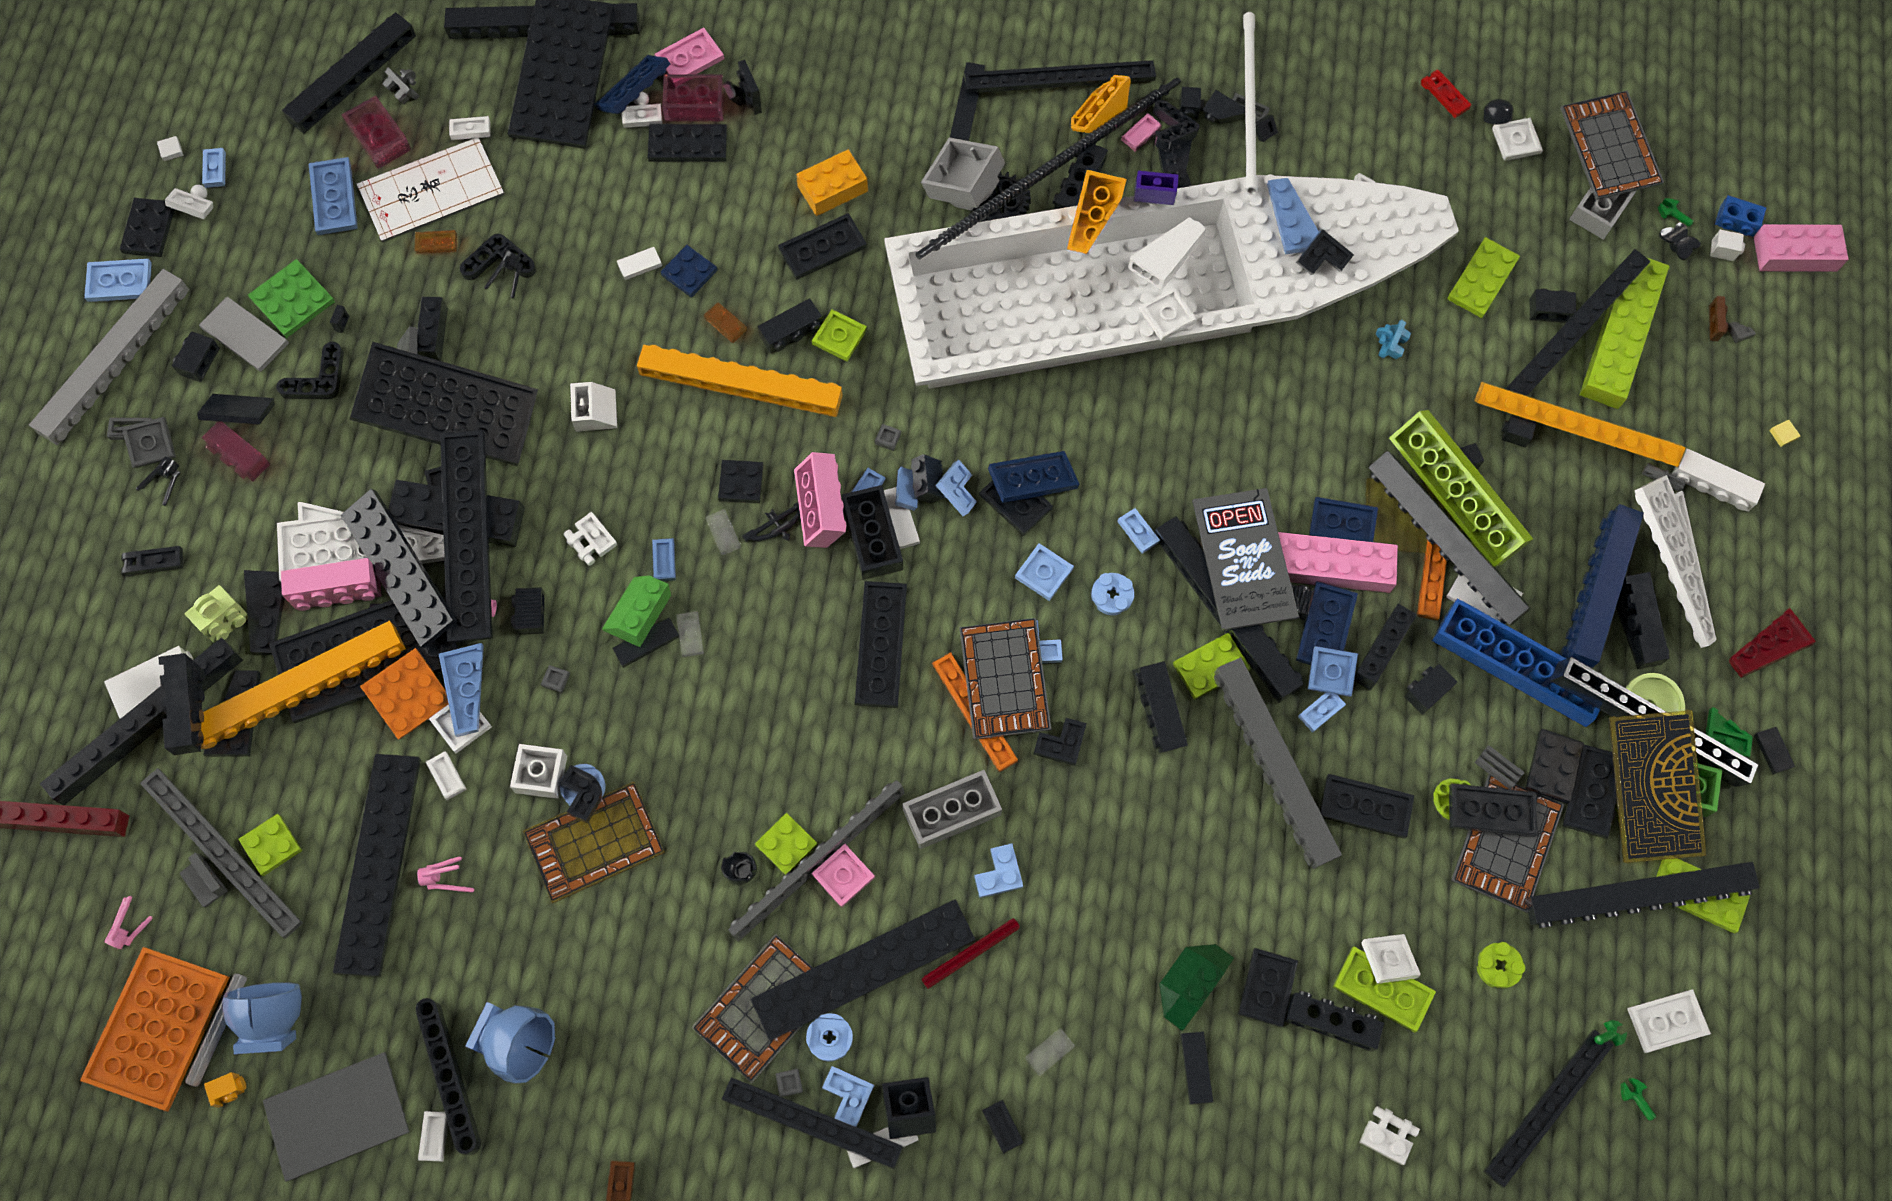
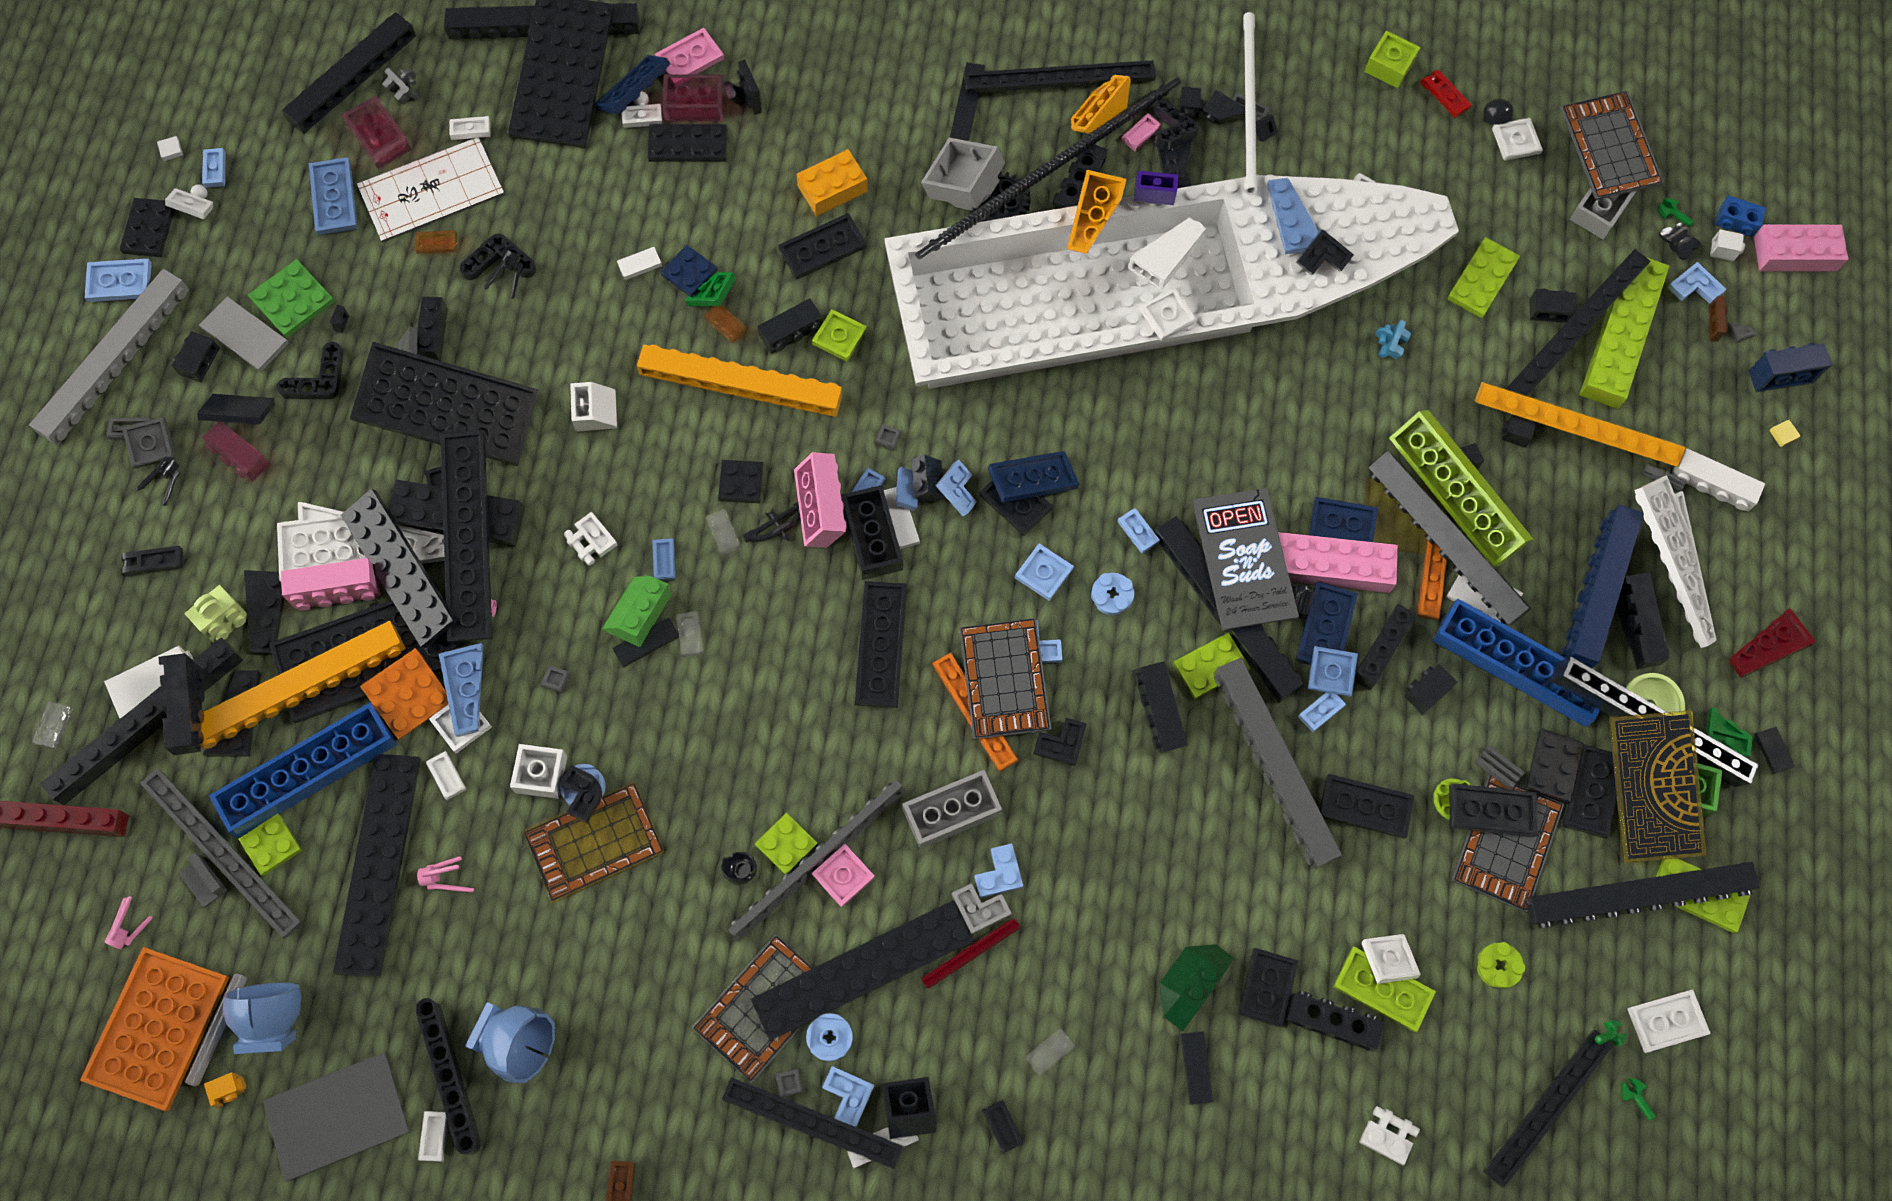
black brick [511,587,545,635] -> none
none -> clear plate [32,701,73,750]
none -> blue brick [209,702,397,838]
none -> green wing [685,272,736,306]
none -> light grey plate [951,883,1012,934]
none -> lime container [1364,31,1420,88]
none -> light blue plate [1667,262,1726,304]
none -> dark blue brick [1749,343,1832,392]

